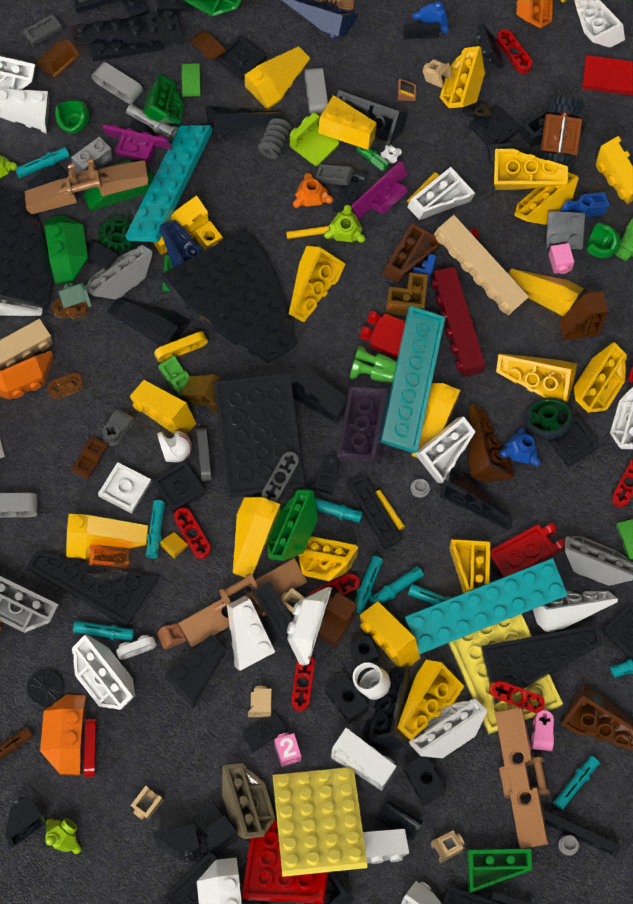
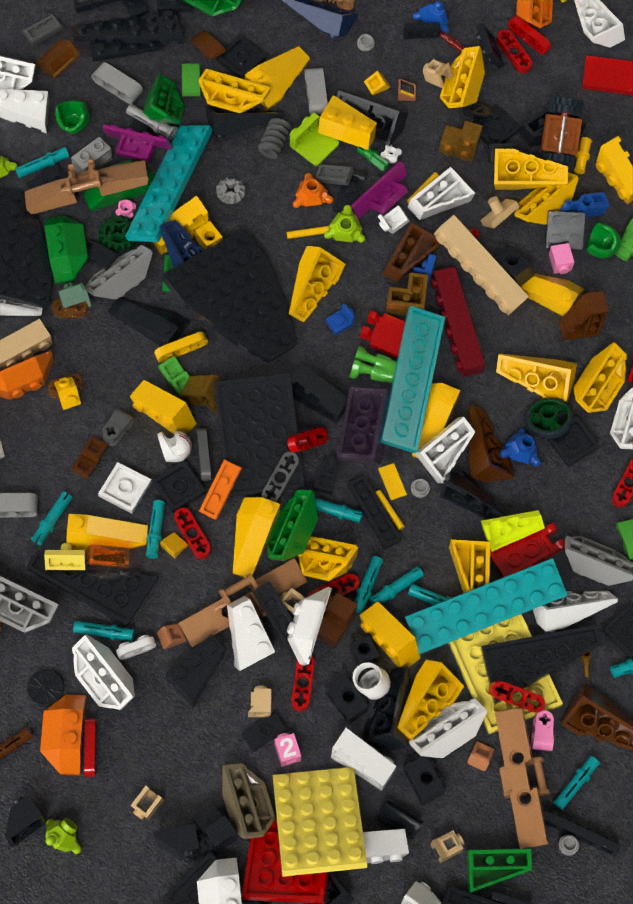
none -> teal pin [31,491,73,546]
none -> light yellow tile [44,543,86,570]
none -> yellow bracket [54,377,81,410]
none -> bright pink plate [116,200,136,219]
none -> yellow wedge [198,69,271,113]
none -> orange tile [199,459,242,520]
none -> light grey gear [216,177,245,204]
none -> red beam [288,427,328,453]
none -> blue bracket [325,303,356,336]
none -> light grey plate [357,34,375,51]
none -> yellow slope [364,71,390,95]
none -> white bracket [378,205,410,234]
none -> yellow sticker [378,463,407,500]
none -> clear red piece [439,31,465,53]
none -> pearl gold brick [439,121,483,162]
none -> nougat slope [467,741,495,771]
none -> tan tile [480,196,519,228]
none -> neon yellow wing [481,510,545,552]
none -> black brick [493,246,534,287]
none -> red beam [508,16,551,55]
none -> yellow pin [573,137,592,174]
none -> pearl gold hand [579,651,592,678]

